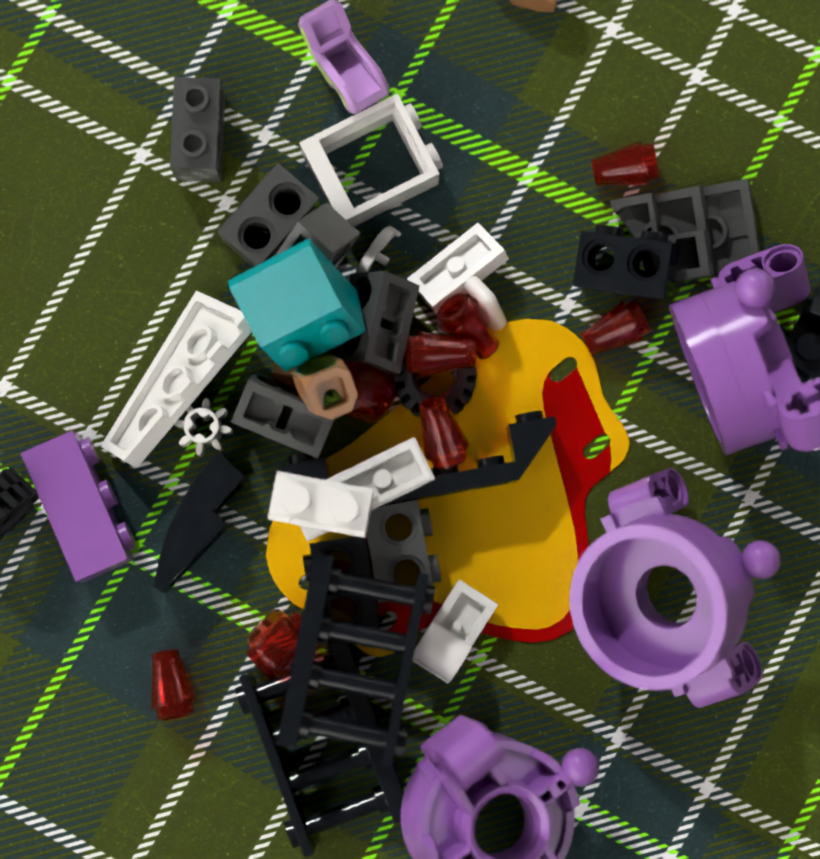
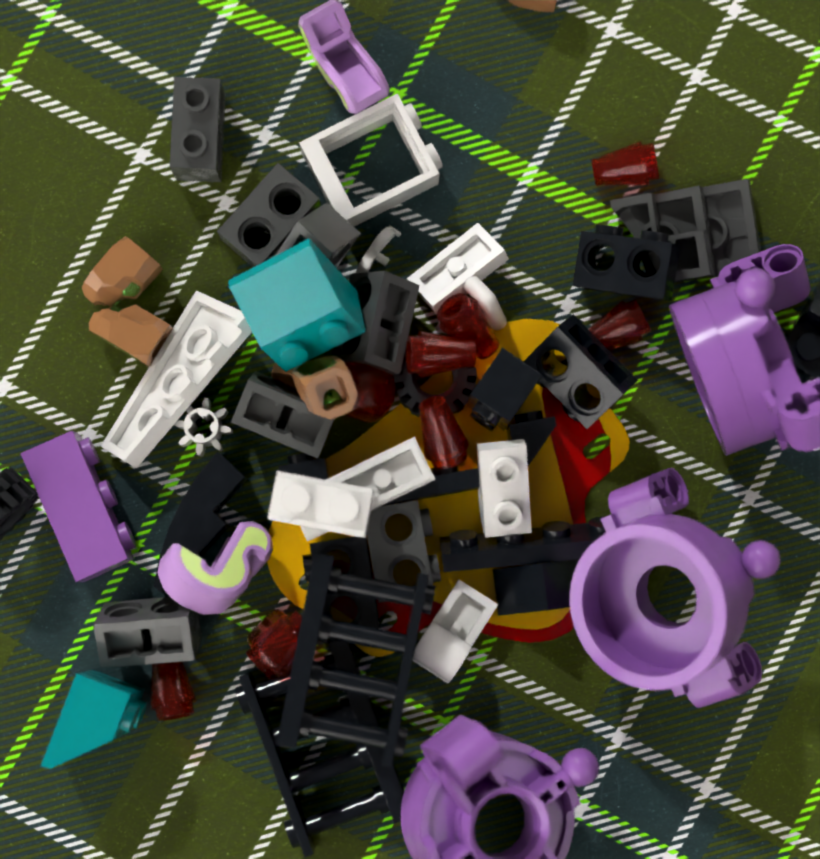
none -> teal slope [41,670,147,769]
none -> medium nougat rock [82,236,163,306]
none -> medium nougat rock [89,304,173,367]
none -> dark grey brick [93,597,203,668]
none -> lavender animal [157,521,273,615]
none -> black plate [439,516,606,572]
none -> black brick [467,348,542,431]
none -> white plate [477,439,532,538]
none -> black slope [492,559,580,616]
none -> black brick [523,314,638,429]

